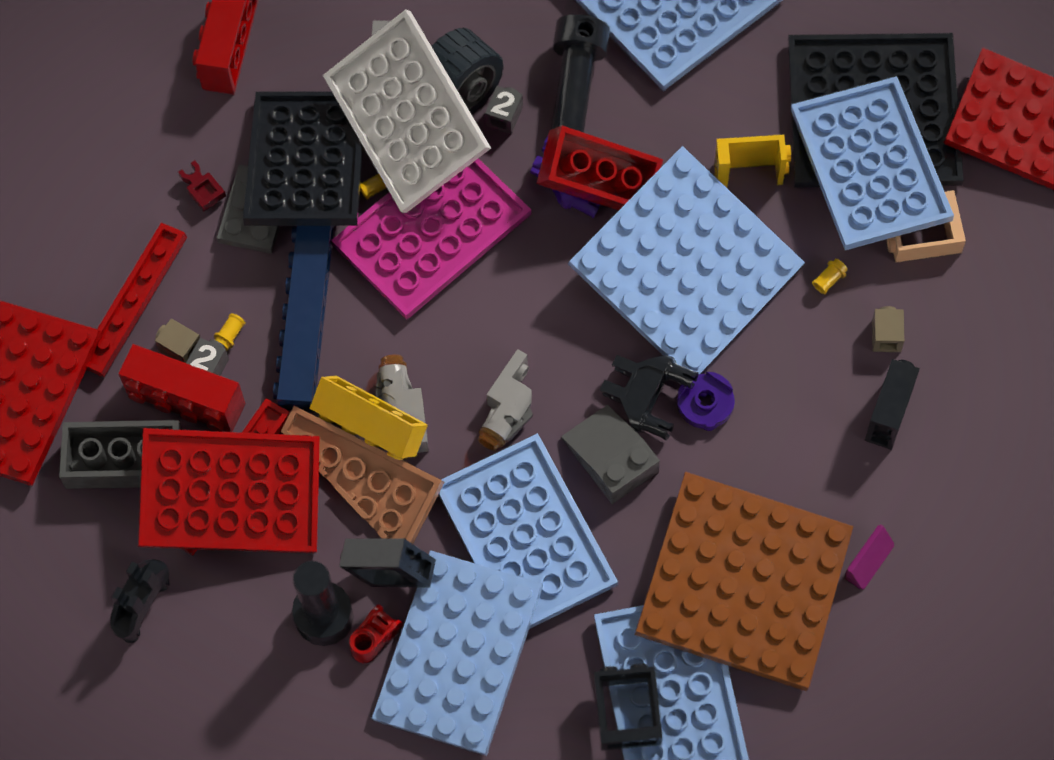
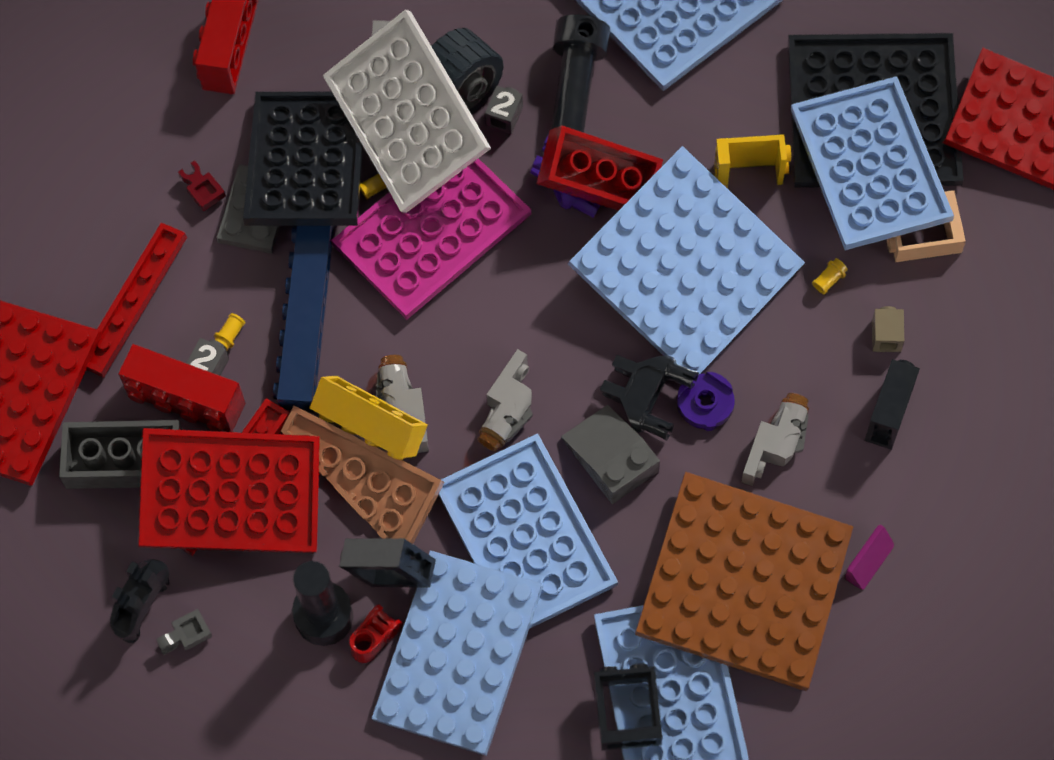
dark tan brick [155,318,200,363] -> none
none -> dark grey plate [156,609,212,655]
none -> light grey plate [741,393,809,486]

